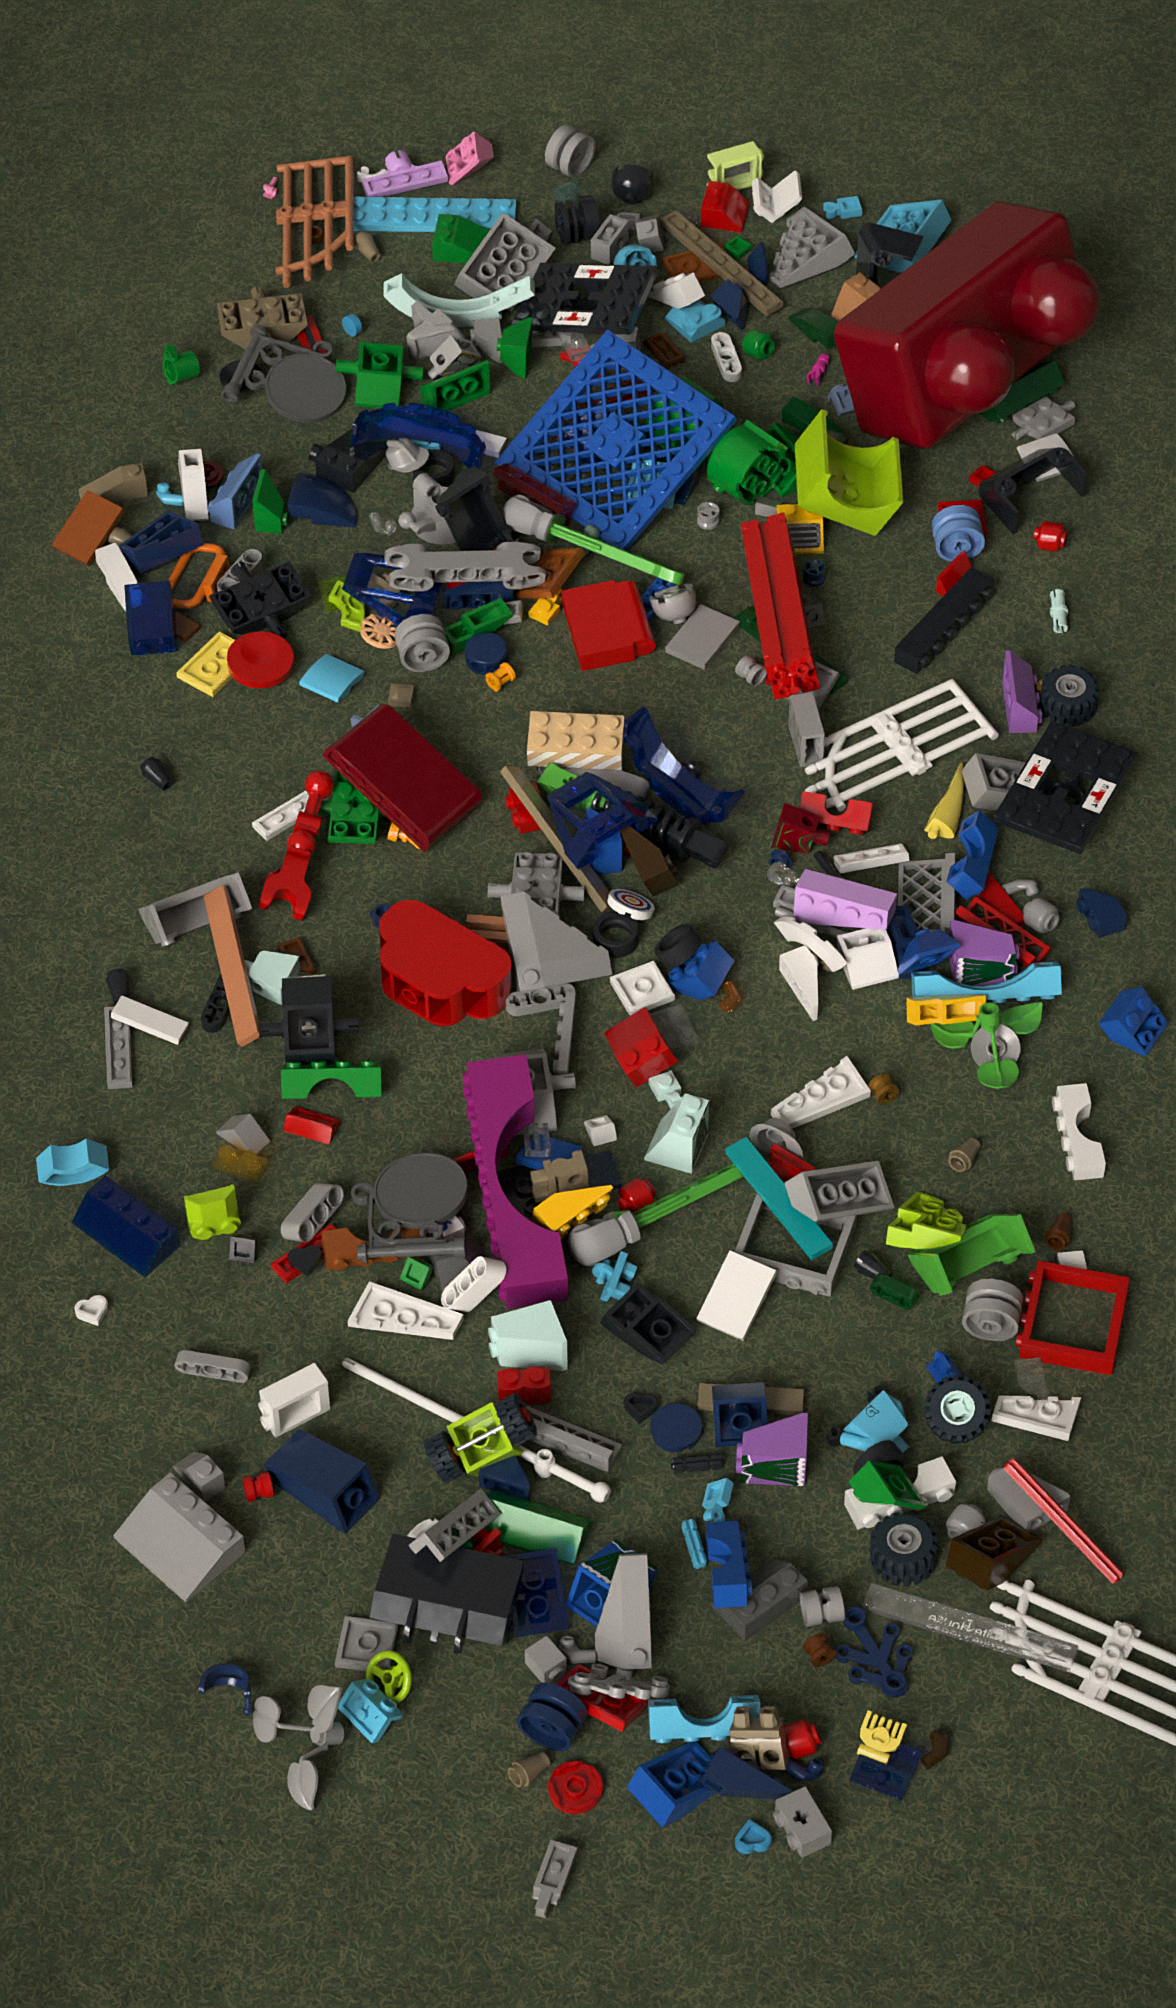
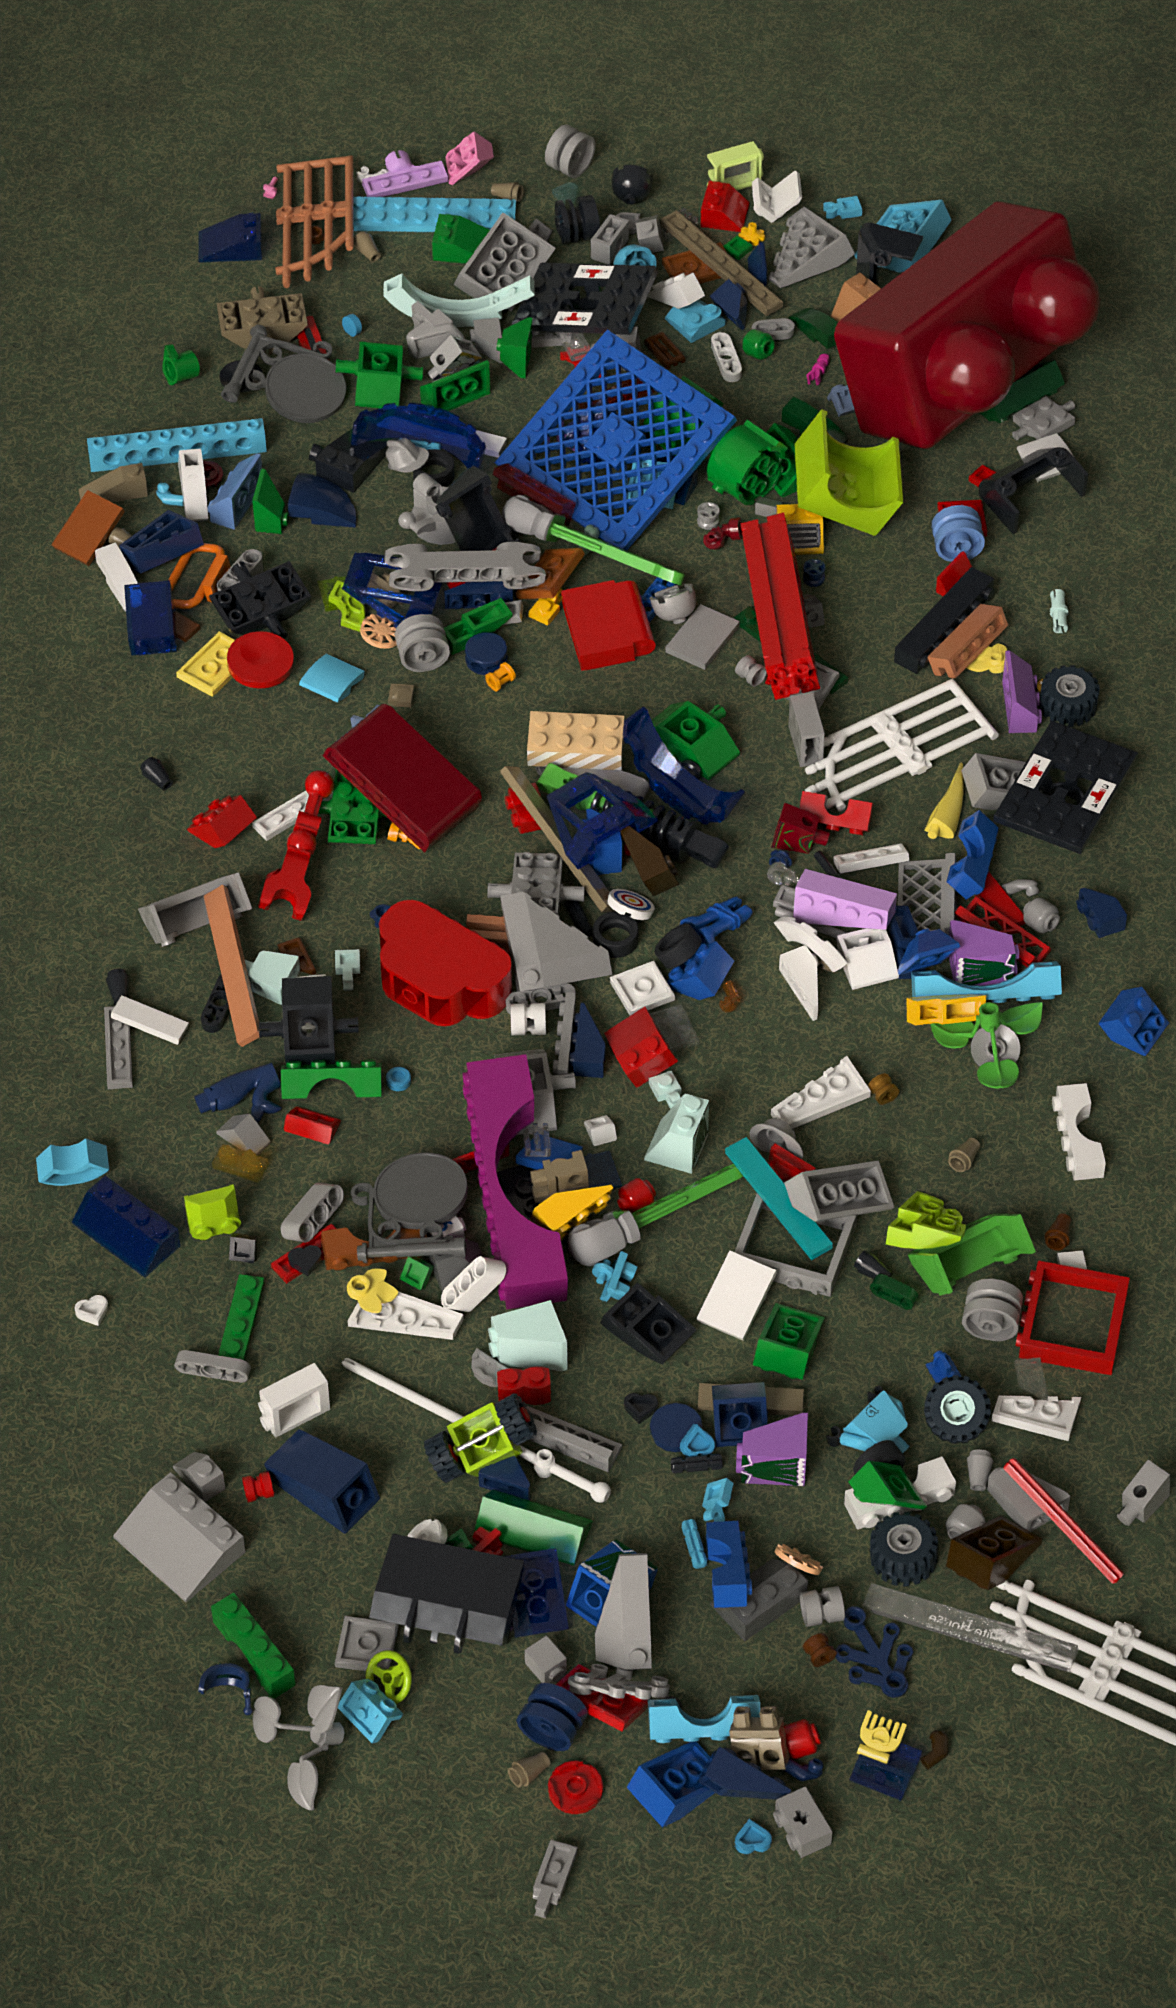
clear arm [369,512,397,536] -> none
light grey fence [409,1489,501,1562] -> none
light grey arm [559,1636,596,1664] -> none
red head [1033,521,1068,552] -> none
none -> medium azure brick [87,418,267,472]
none -> red slope [187,795,257,848]
none -> dark blue piece [194,1063,282,1123]
none -> clear blue slope [198,213,262,263]
none -> green arch [211,1592,296,1699]
none -> green plate [218,1274,265,1361]
none -> light aqua plate [335,949,360,991]
none -> light yellow plate [347,1269,398,1313]
none -> dark azure tile [386,1067,411,1091]
none -> light grey tile [471,1348,508,1387]
none -> dark tan cone [491,182,524,202]
none -> white wheel [511,1003,546,1036]
none -> black axle [565,900,593,936]
none -> dark blue slope [569,1003,605,1078]
none -> green slope [639,701,740,780]
none -> blue piece [680,896,753,945]
none -> dark azure tile [680,1424,715,1456]
none -> dark red arm [703,517,743,550]
none -> yellow plant [738,222,765,246]
none -> light grey plate [752,318,795,340]
none -> green slope [753,1303,825,1380]
none -> light nougat wheel [774,1544,823,1575]
none -> nougat brick [928,604,1008,678]
none -> light yellow plate [966,643,1007,673]
none -> light grey cone [967,1450,993,1491]
none -> light grey torso [1117,1460,1170,1526]

